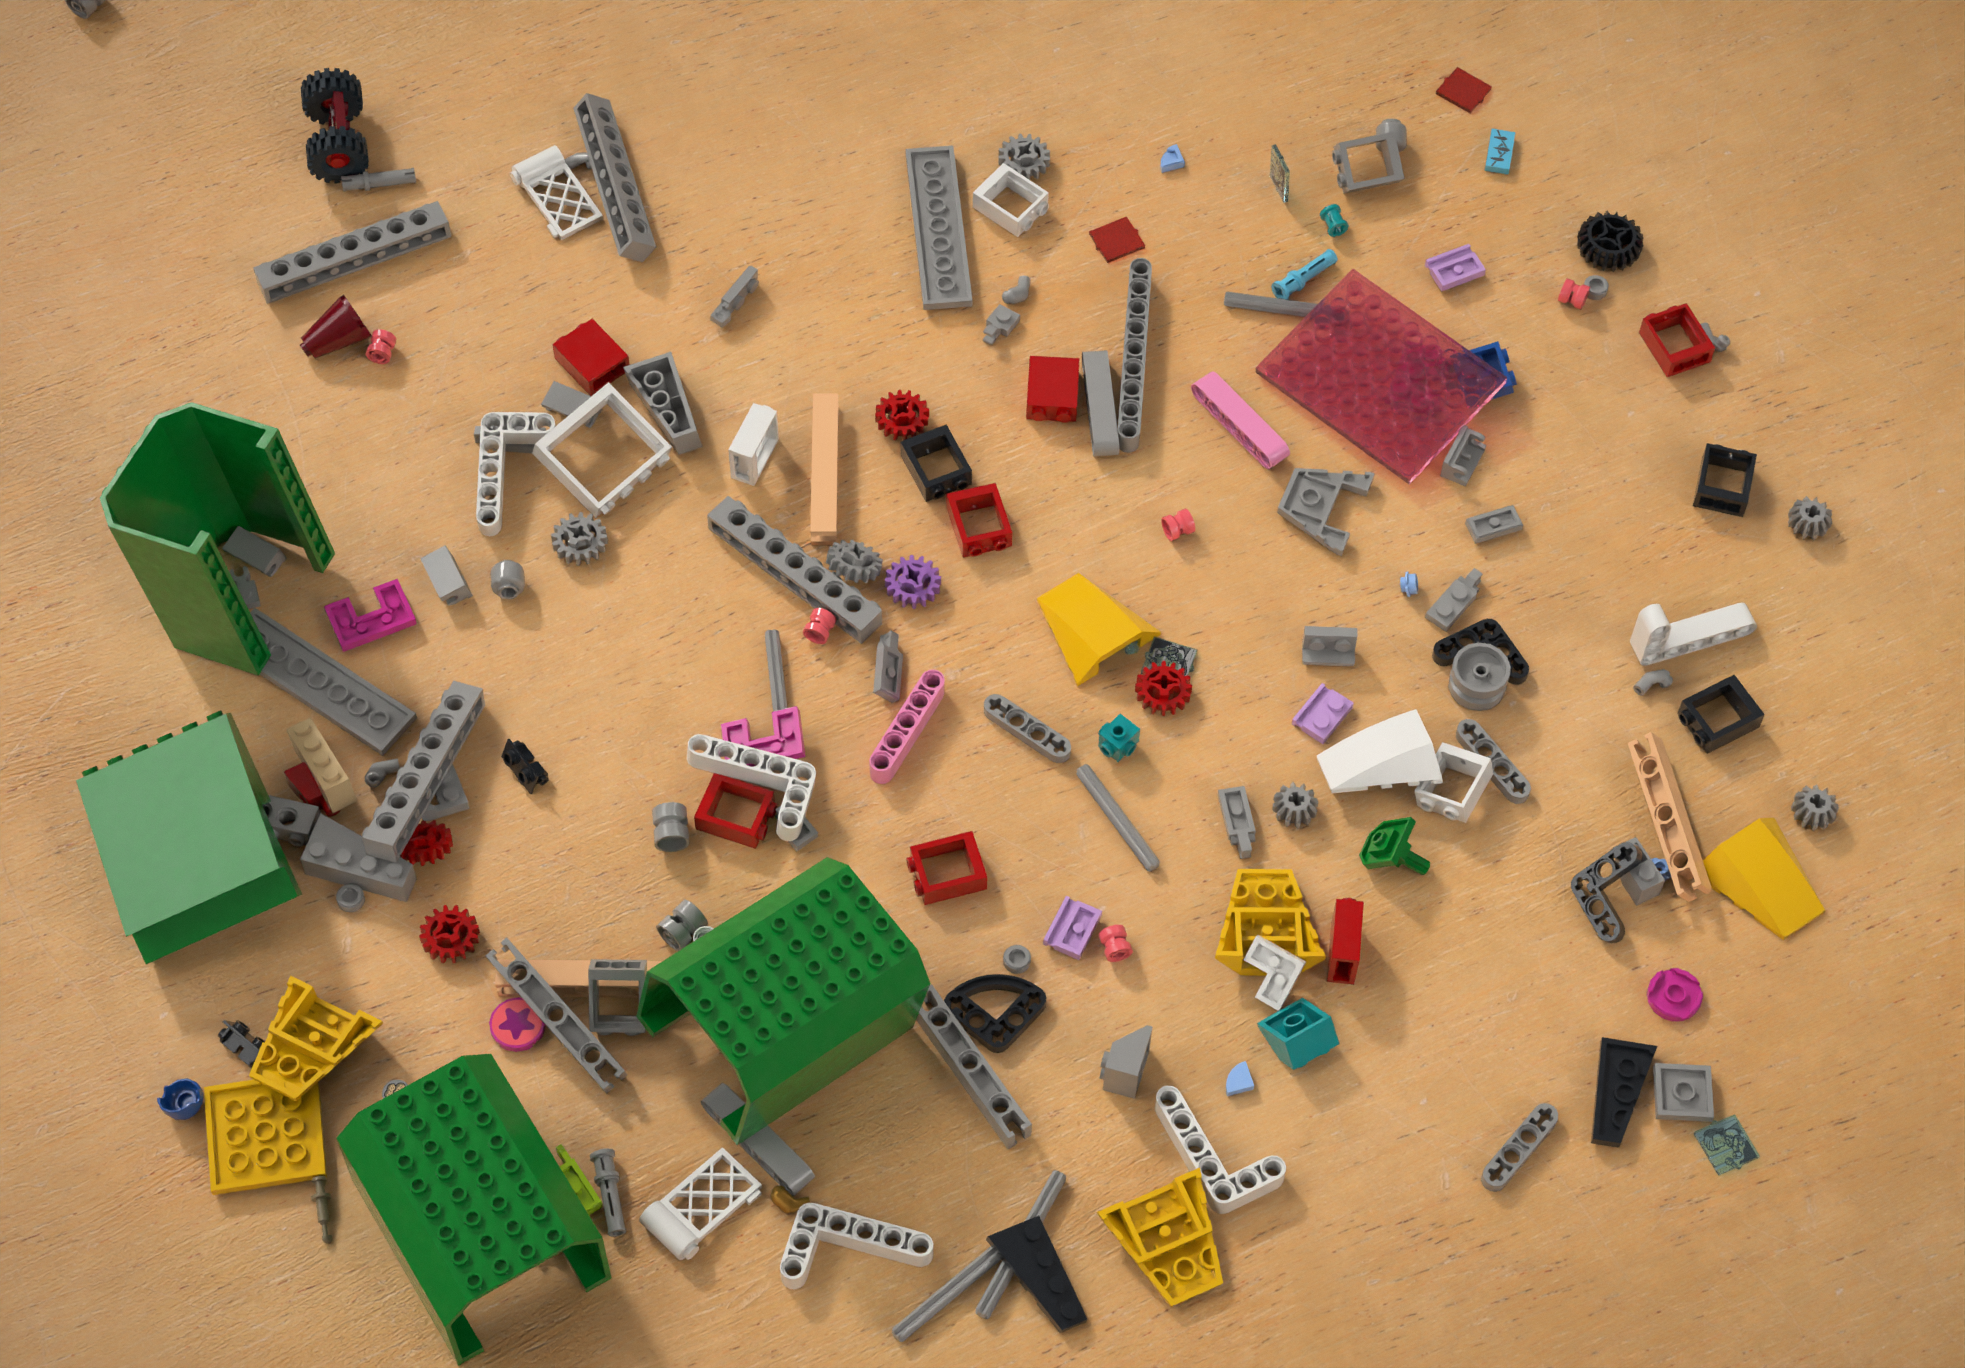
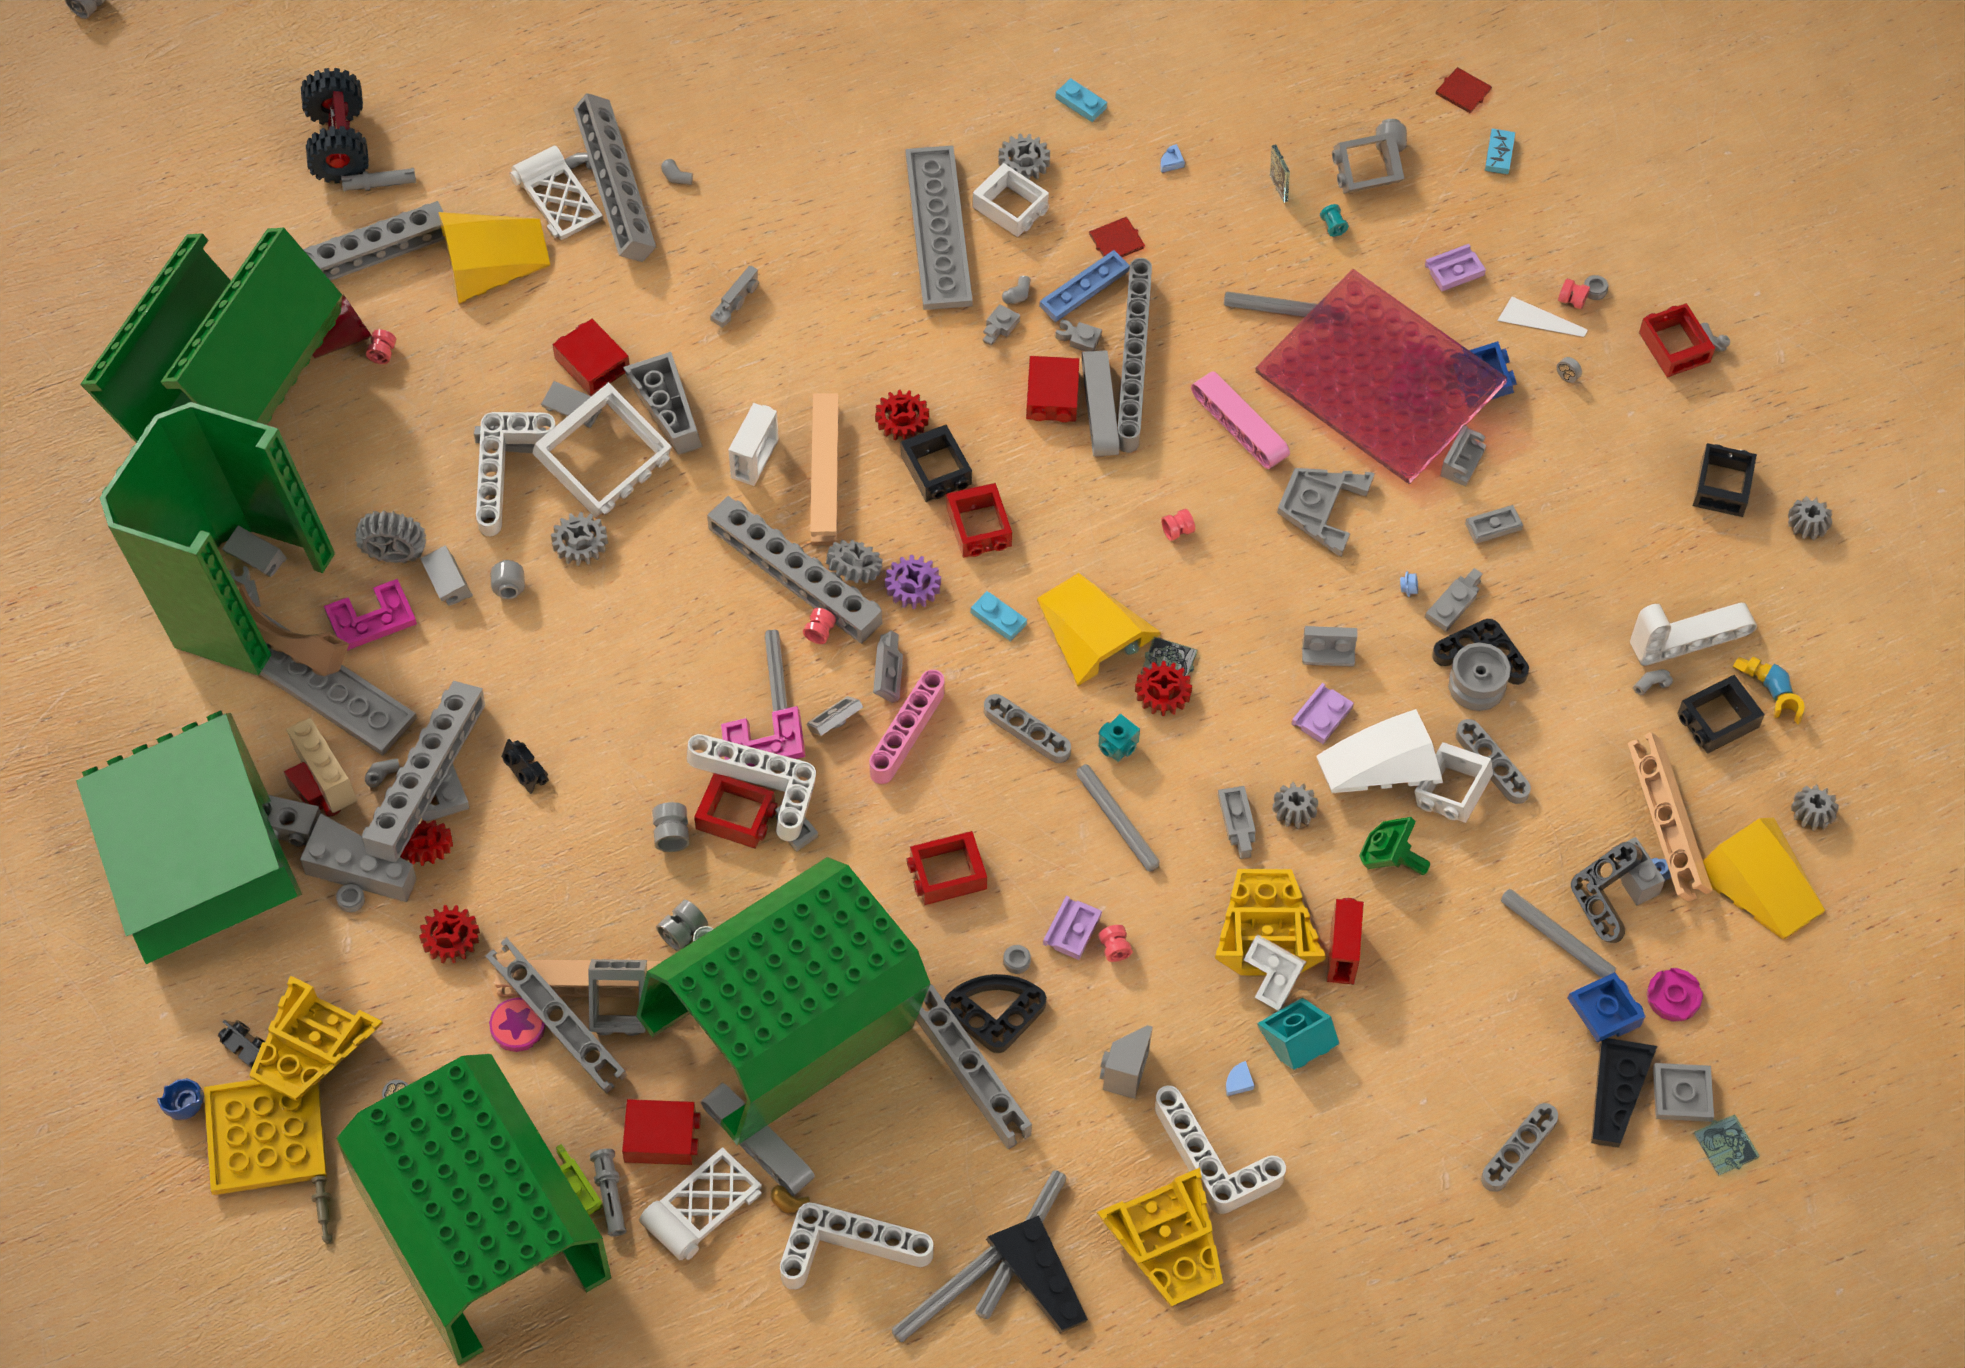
medium azure pin [1271,249,1338,300] -> none
black gear [1577,210,1644,272] -> none
none -> green panel [80,227,342,443]
none -> medium nougat arch [233,579,349,676]
none -> light grey gear [355,510,426,563]
none -> yellow wedge [438,212,550,304]
none -> red brick [622,1099,701,1165]
none -> light grey arm [661,159,693,185]
none -> light grey plate [806,696,863,736]
none -> medium azure plate [970,591,1027,642]
none -> medium blue plate [1039,250,1130,322]
none -> medium azure plate [1055,78,1107,122]
none -> light grey plate [1055,320,1102,352]
none -> white sticker [1497,297,1588,337]
none -> light grey axle [1501,889,1616,978]
none -> light grey tile [1557,357,1582,383]
none -> blue plate [1567,972,1646,1043]
none -> yellow piece [1733,656,1805,725]

